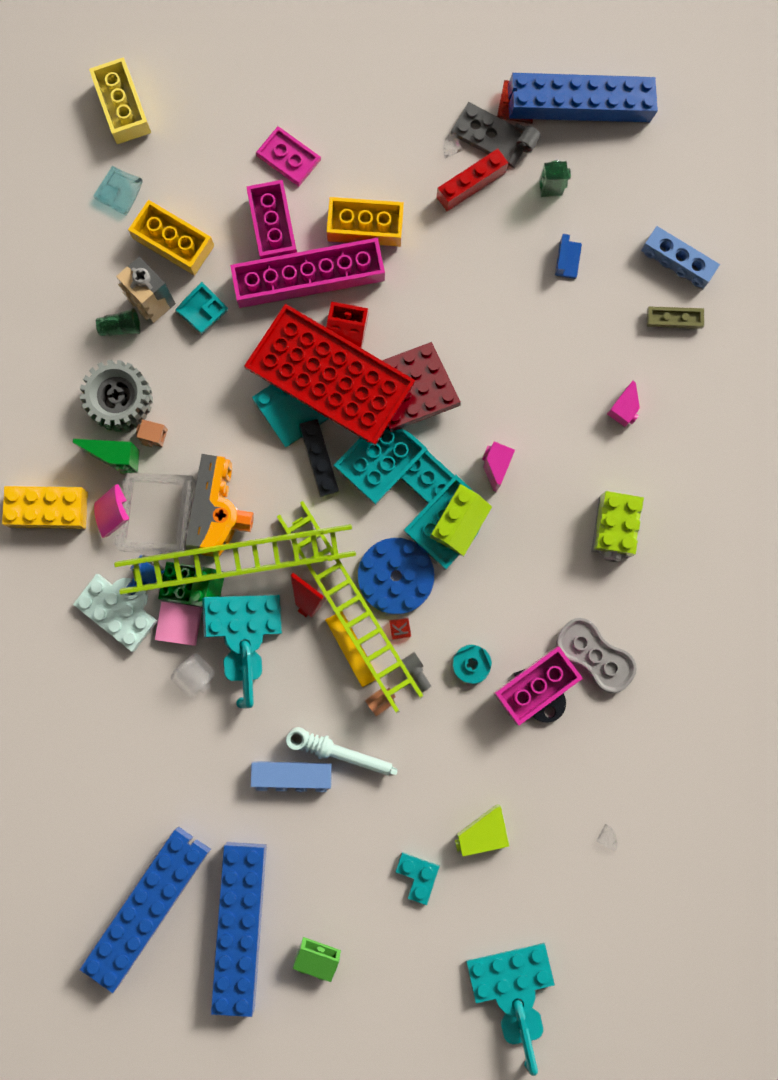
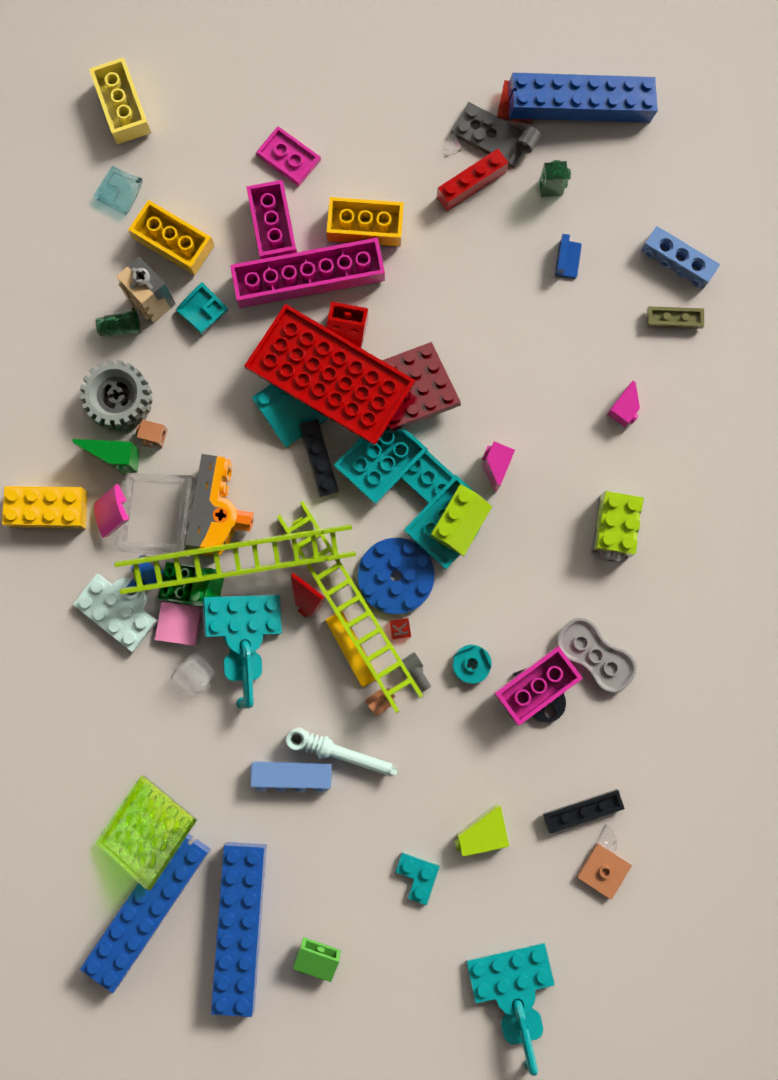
none -> clear neon green plate [96,775,197,890]
none -> black plate [542,789,625,834]
none -> nougat plate [576,843,632,900]

